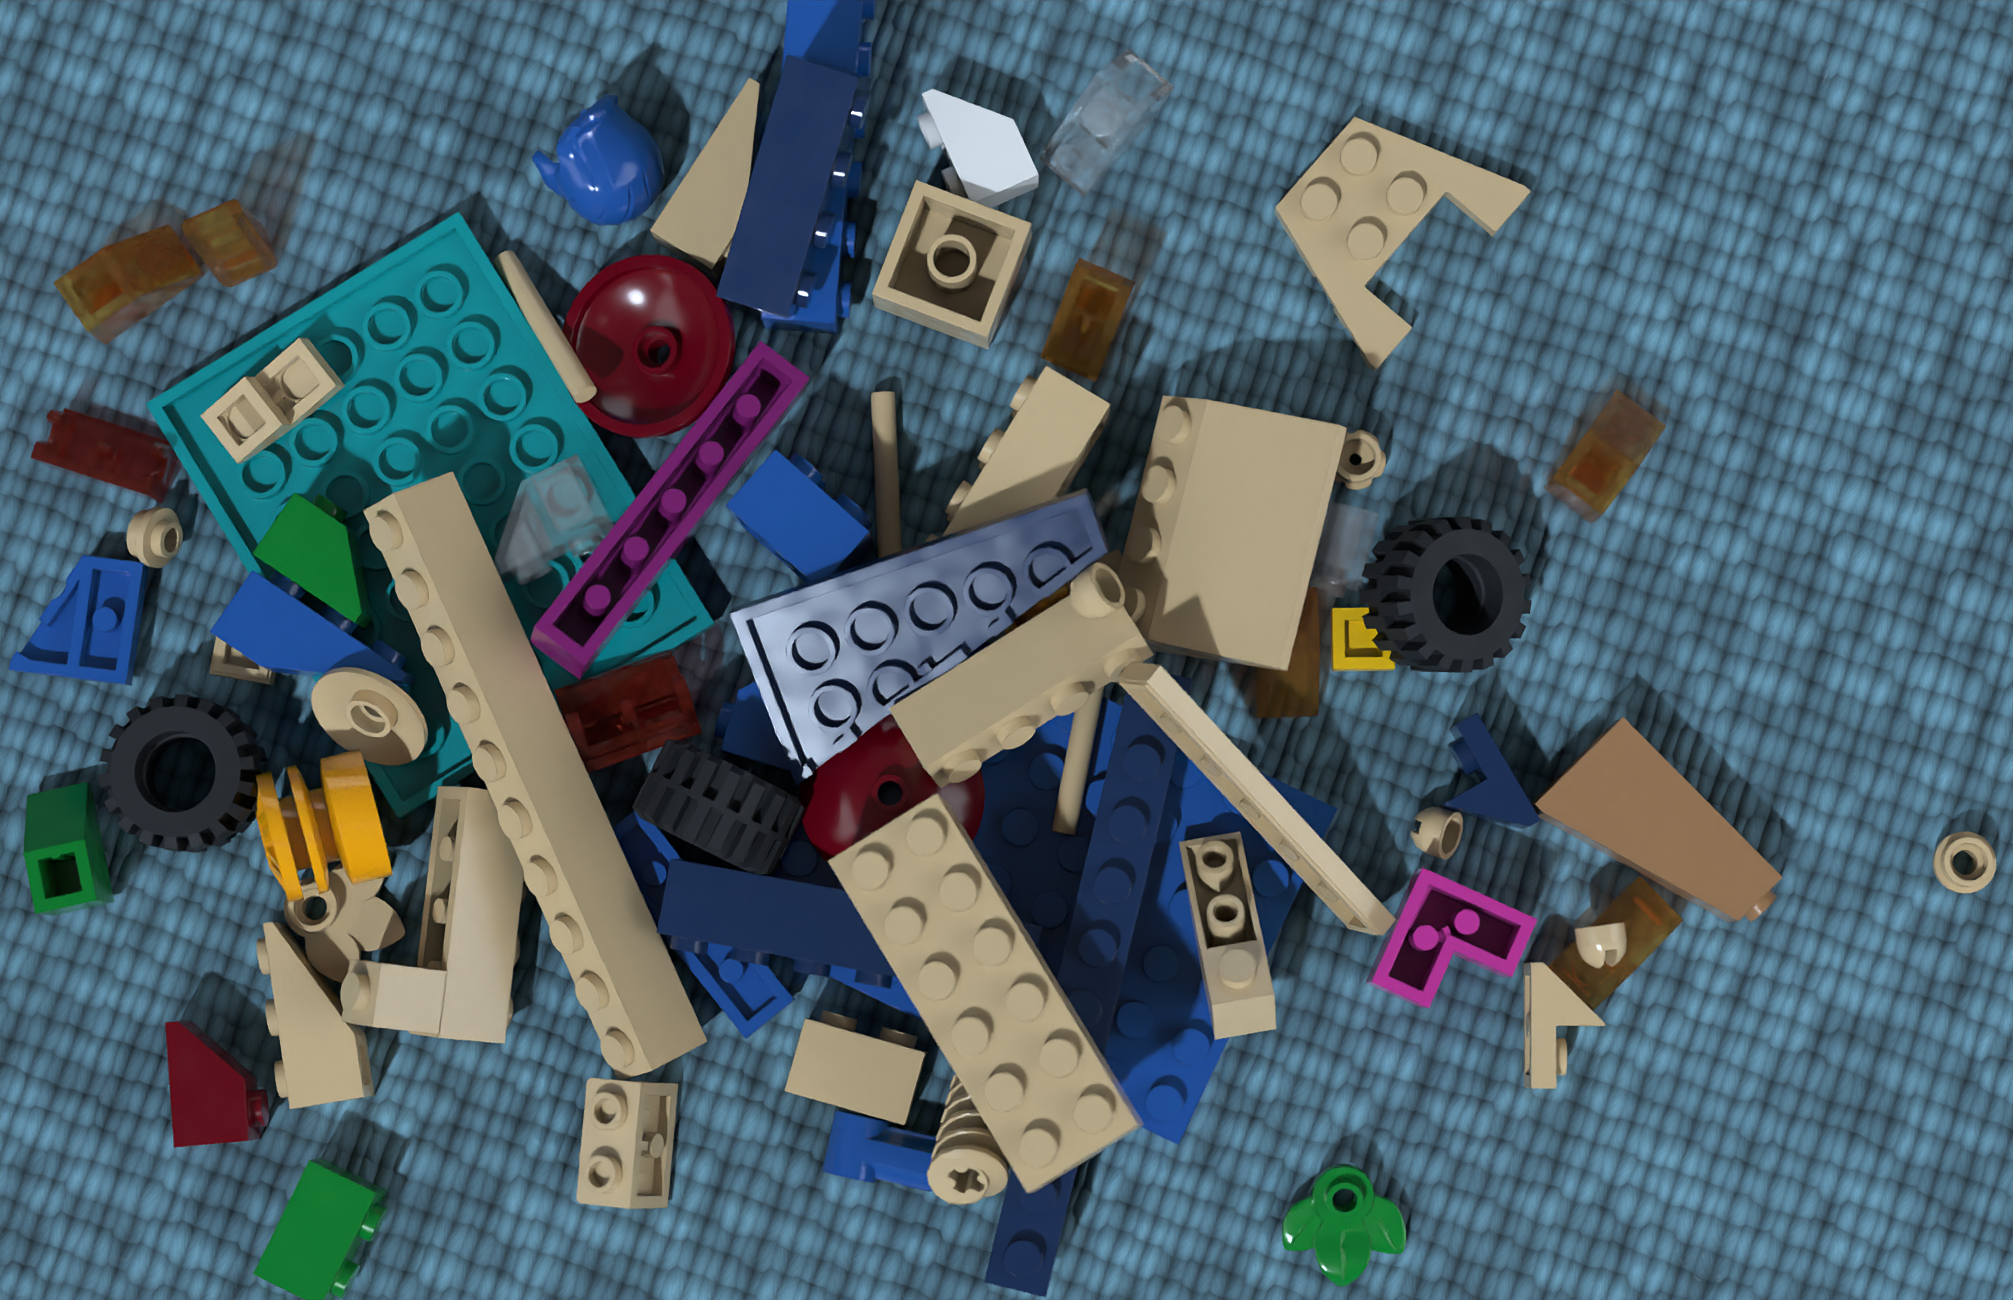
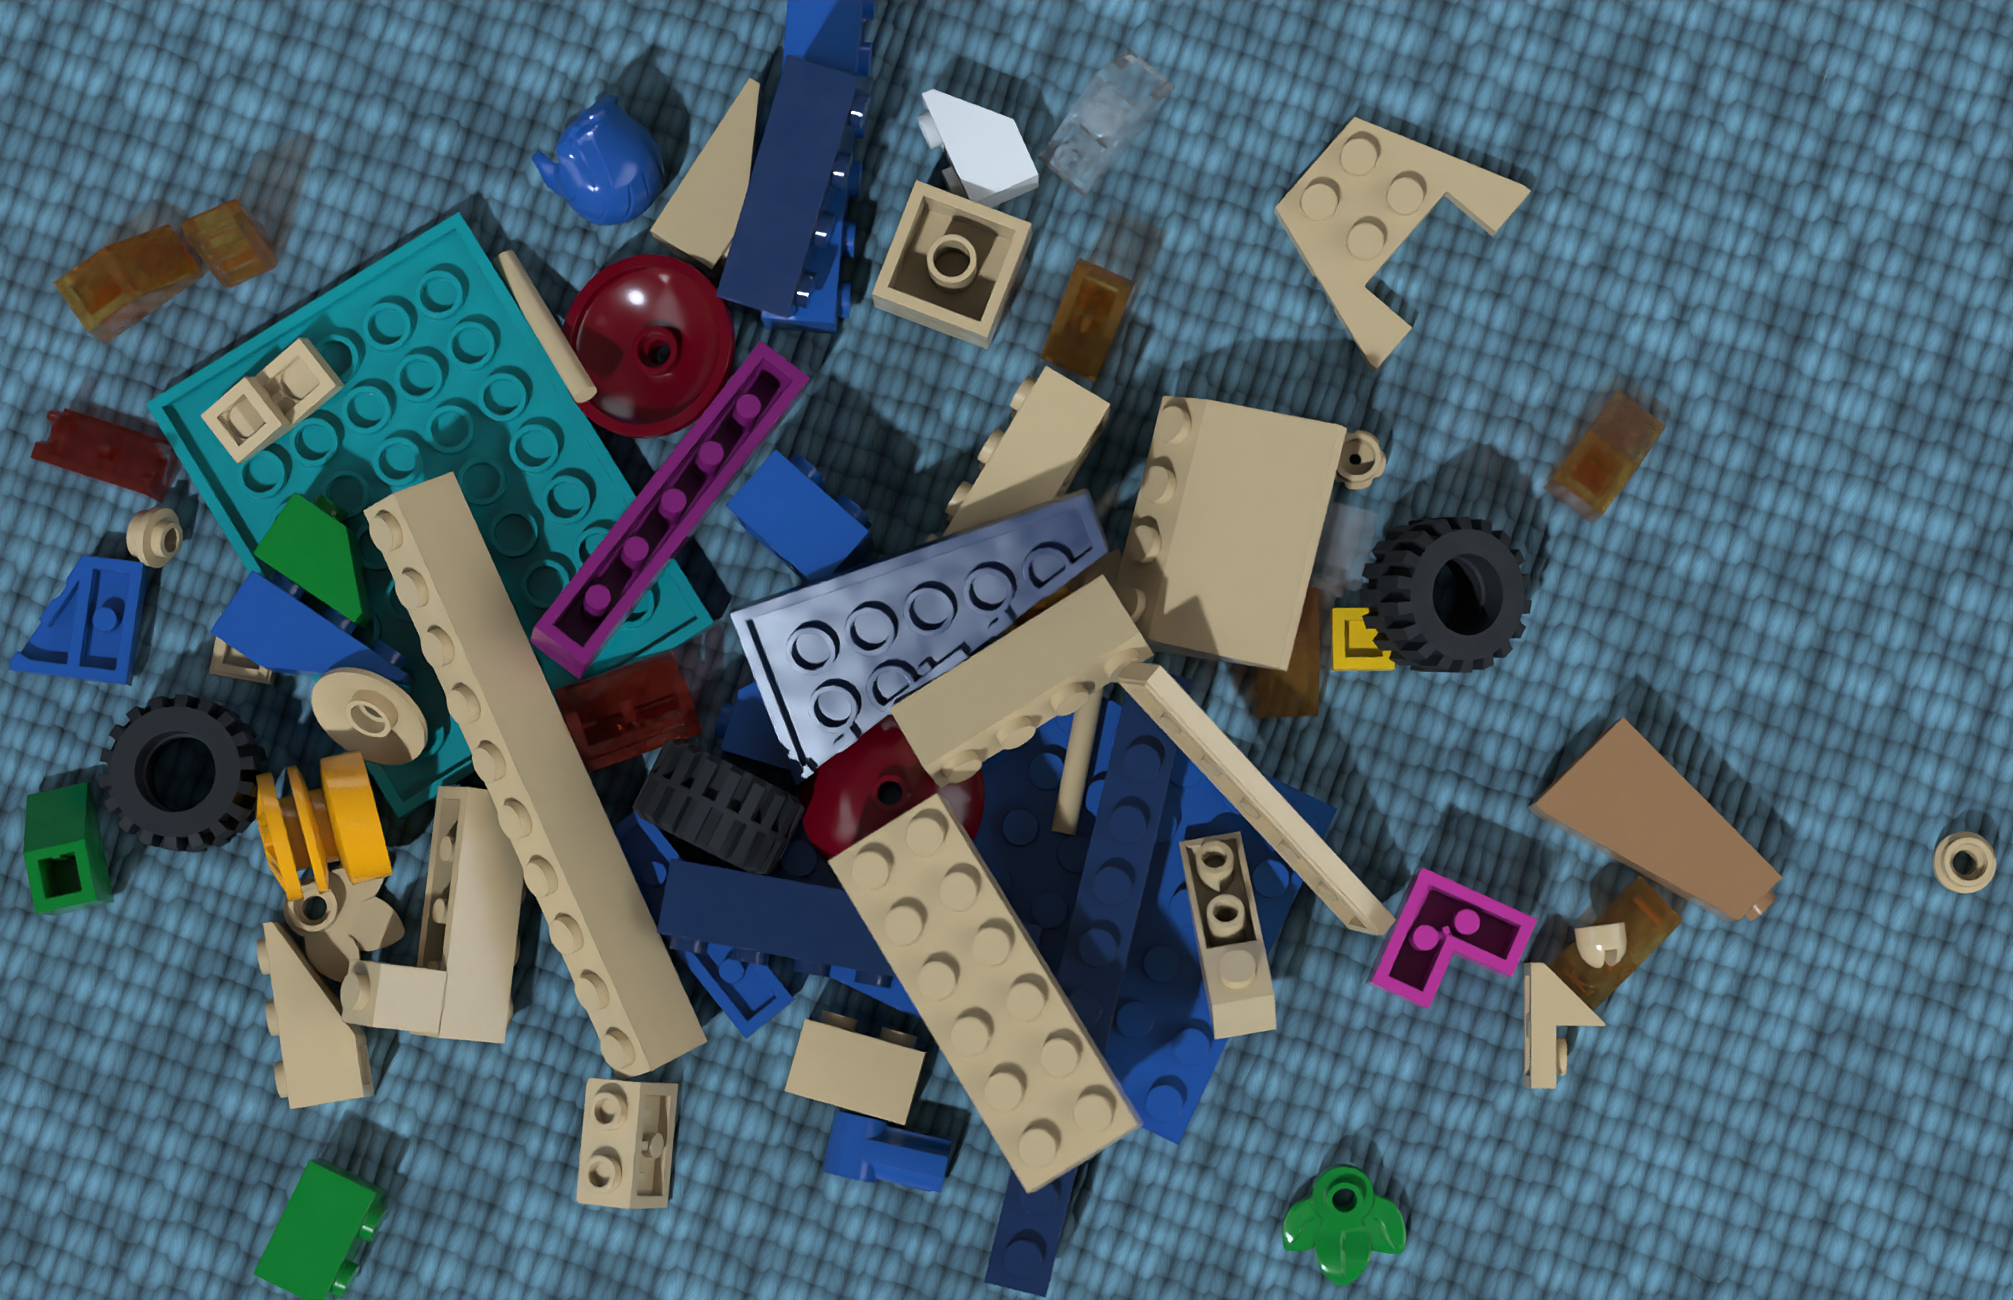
dark red slope [165,1021,269,1148] -> none
clear slope [493,454,615,585] -> none
tan bar [871,391,902,558] -> none
tan piece [927,1074,1011,1205] -> none
tan hinge [1070,562,1125,619] -> none
tan hinge [1410,806,1463,860] -> none
dark blue slope [1439,713,1540,829] -> none

